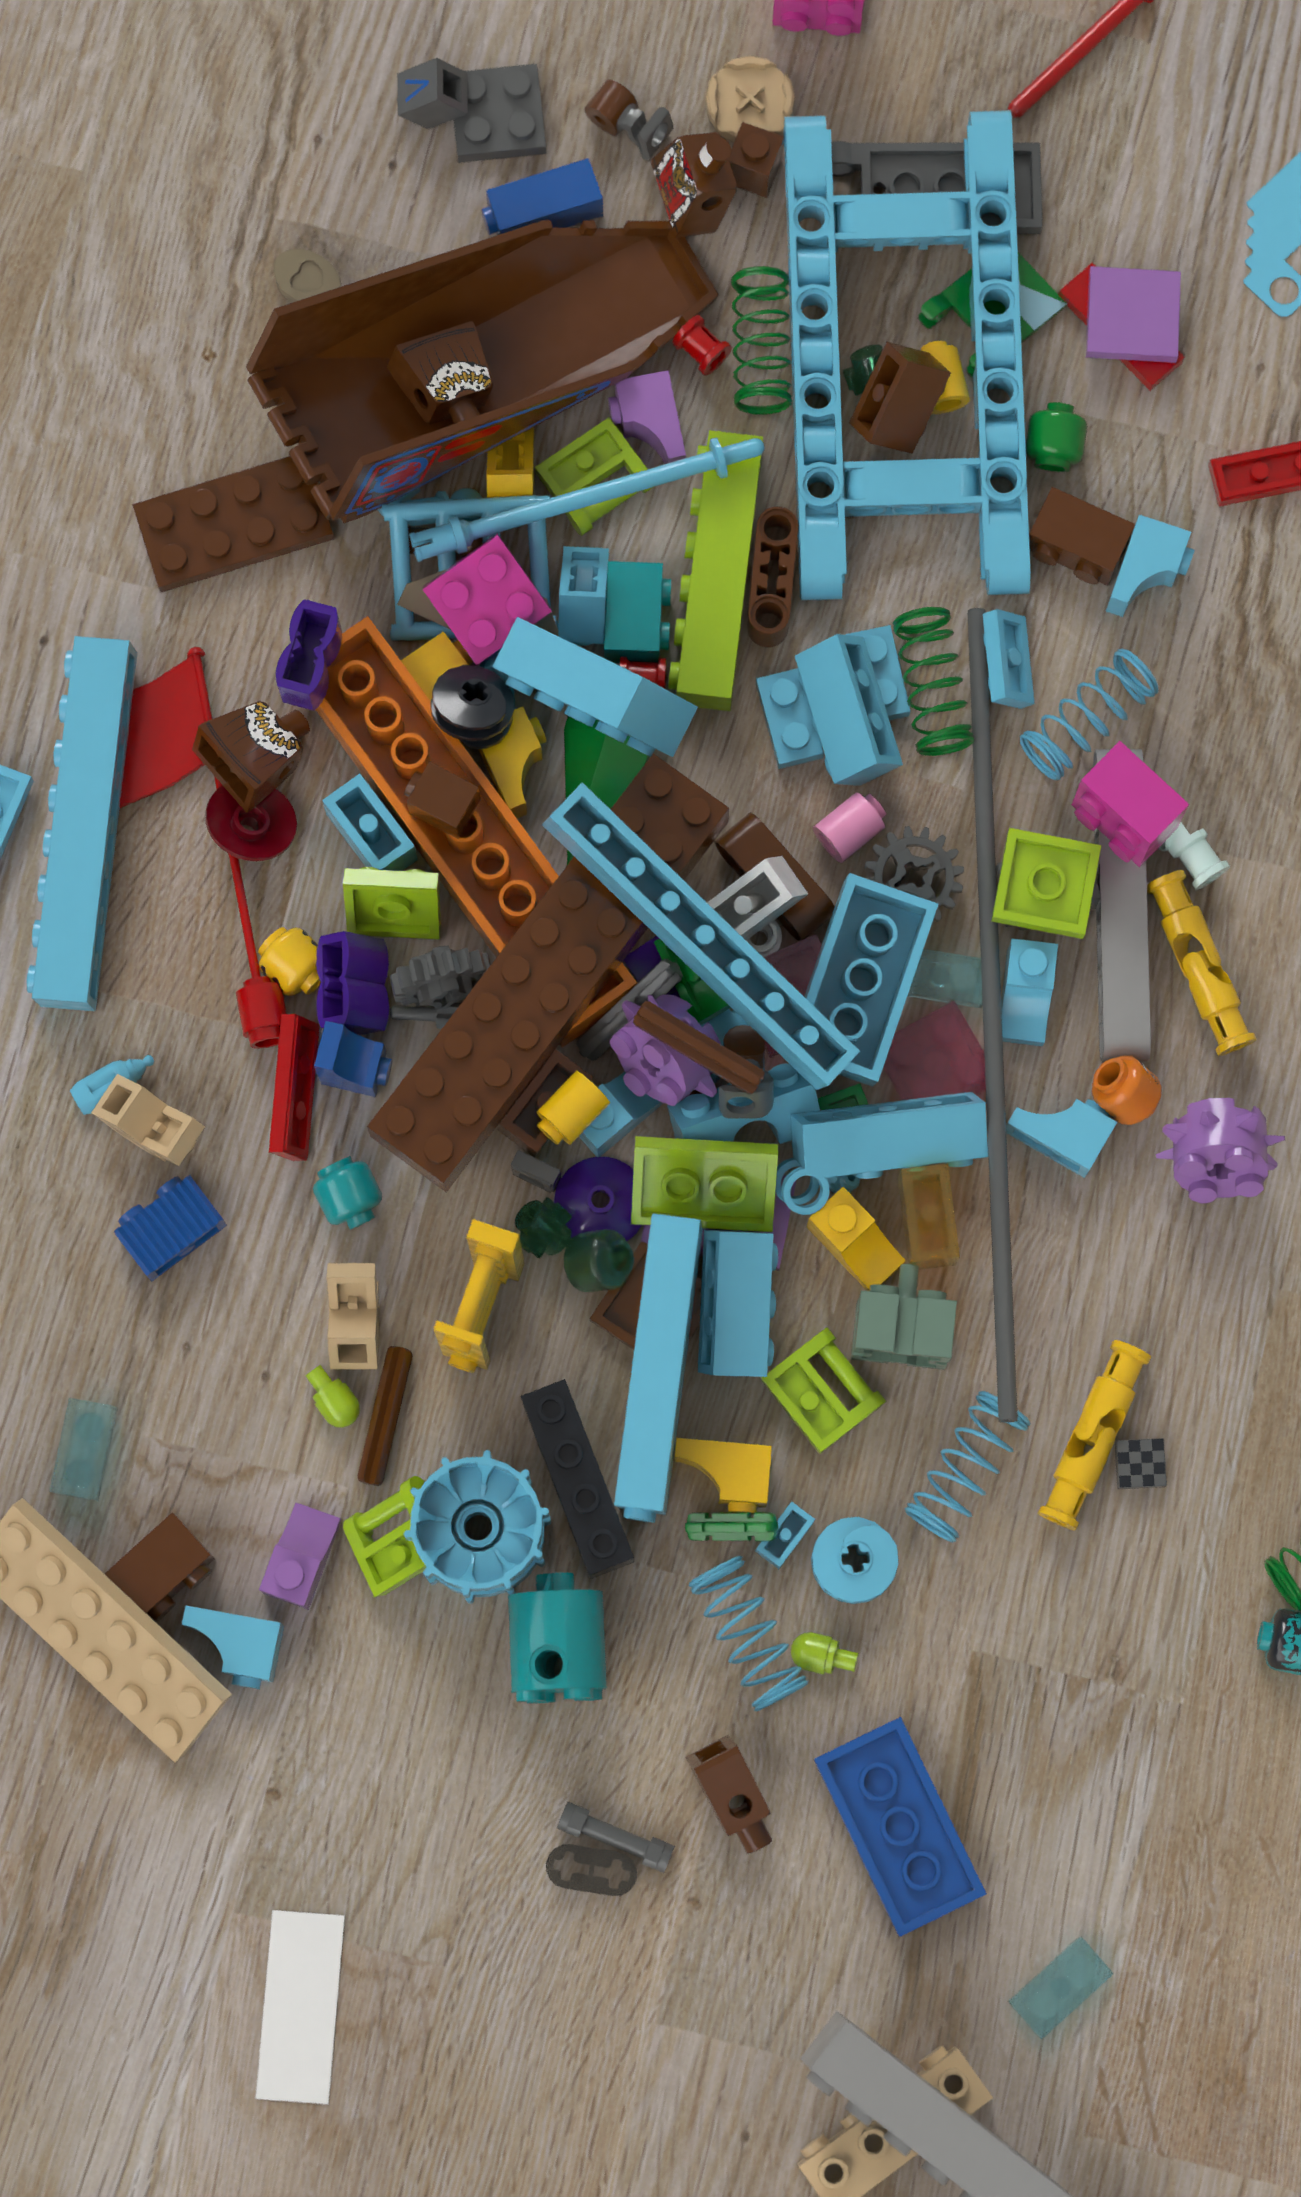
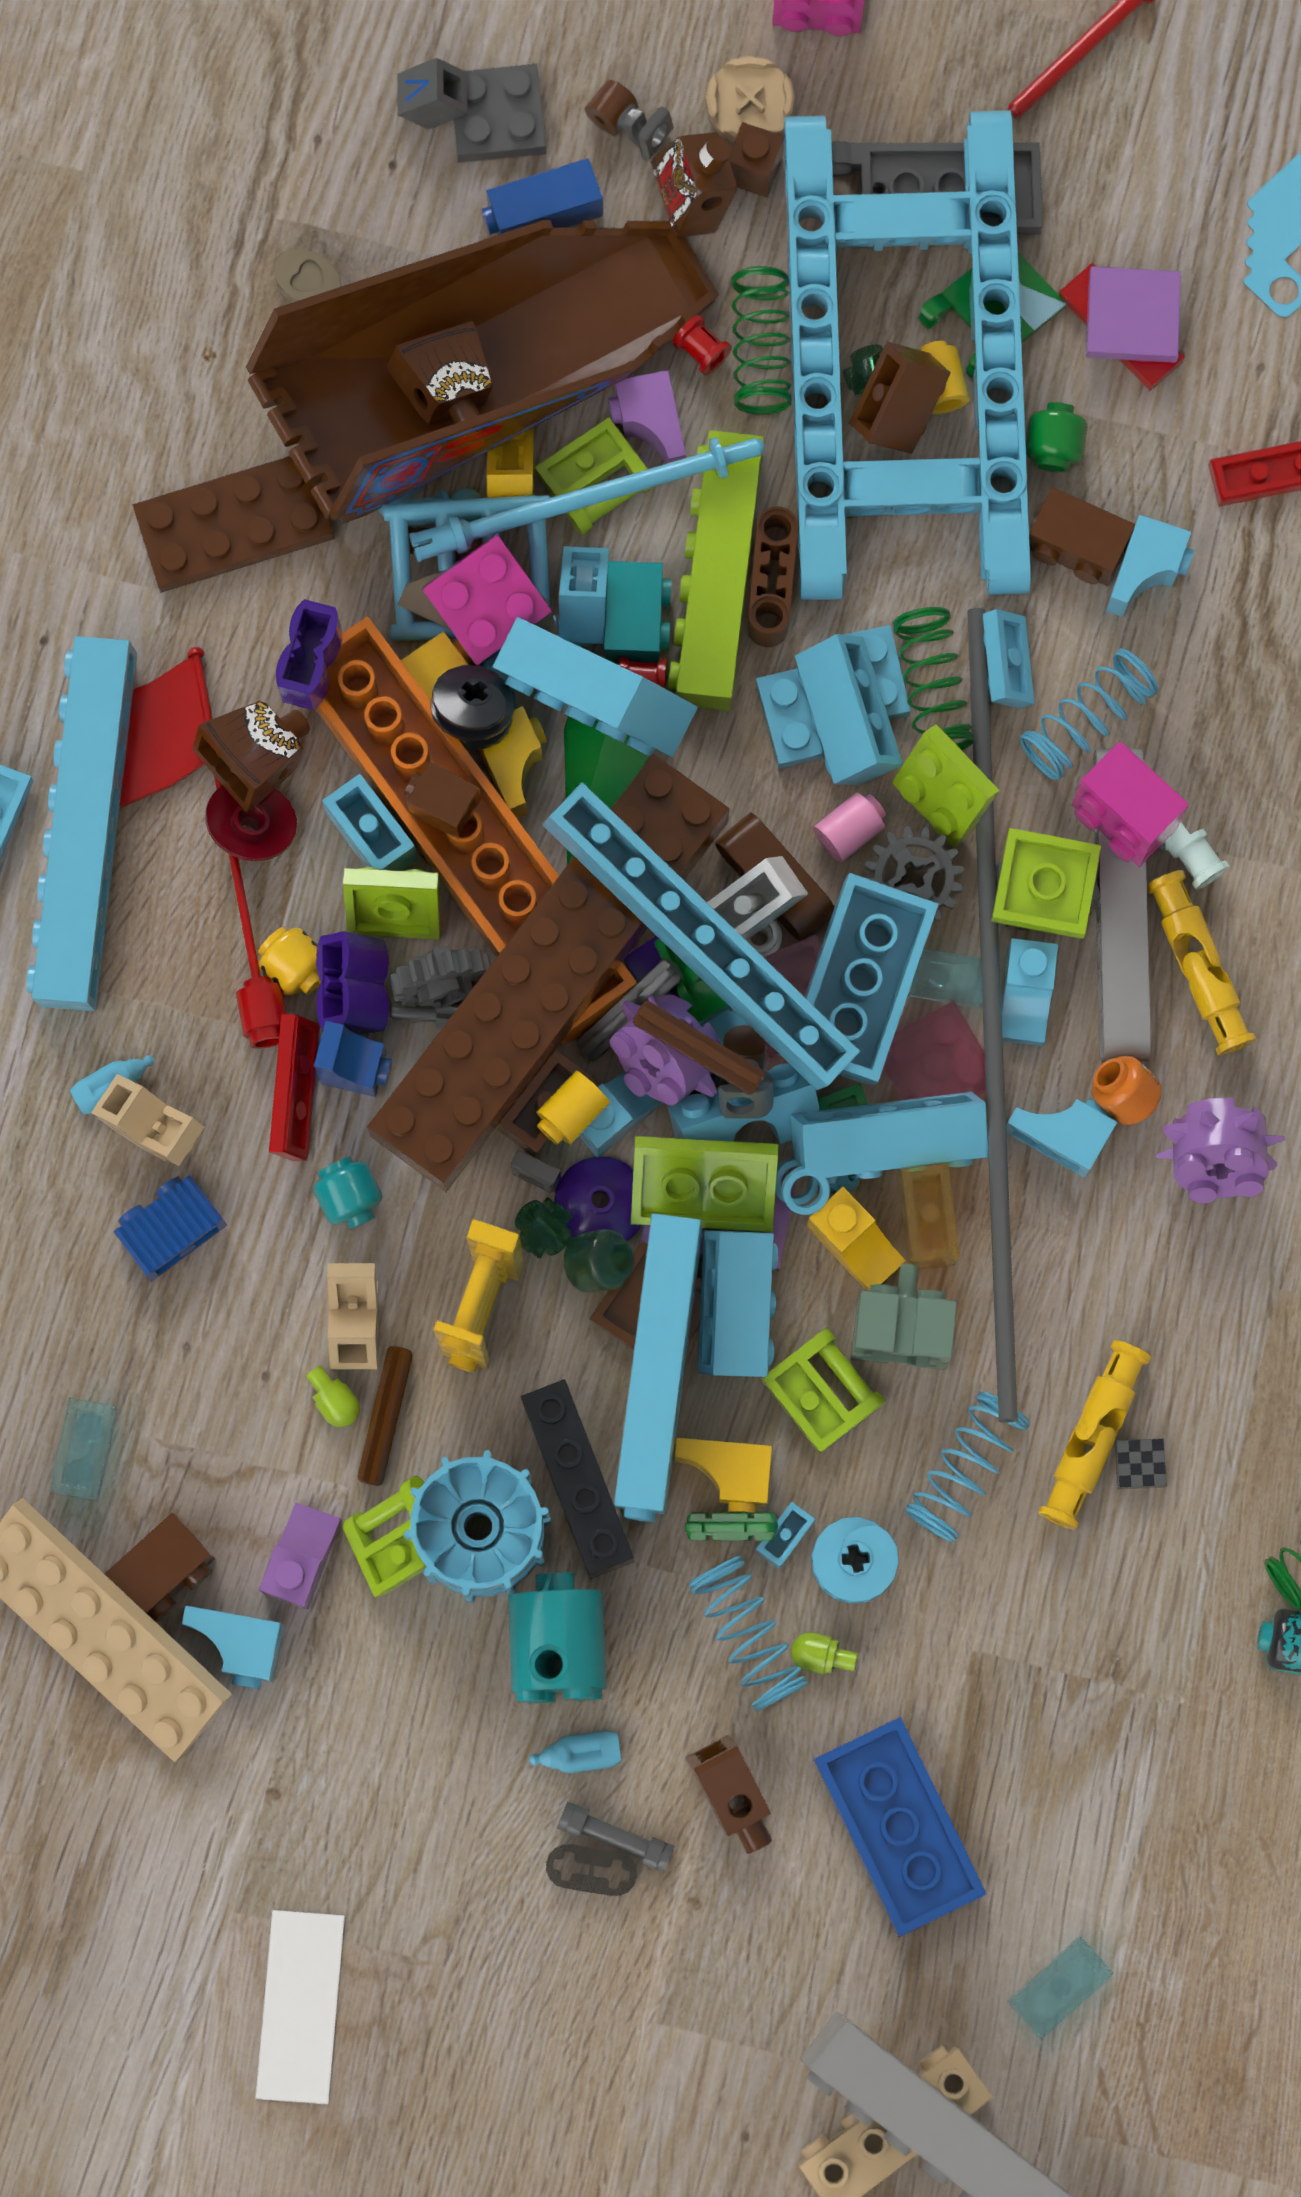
none -> medium azure piece [529,1730,621,1774]
none -> lime plate [892,724,1000,848]

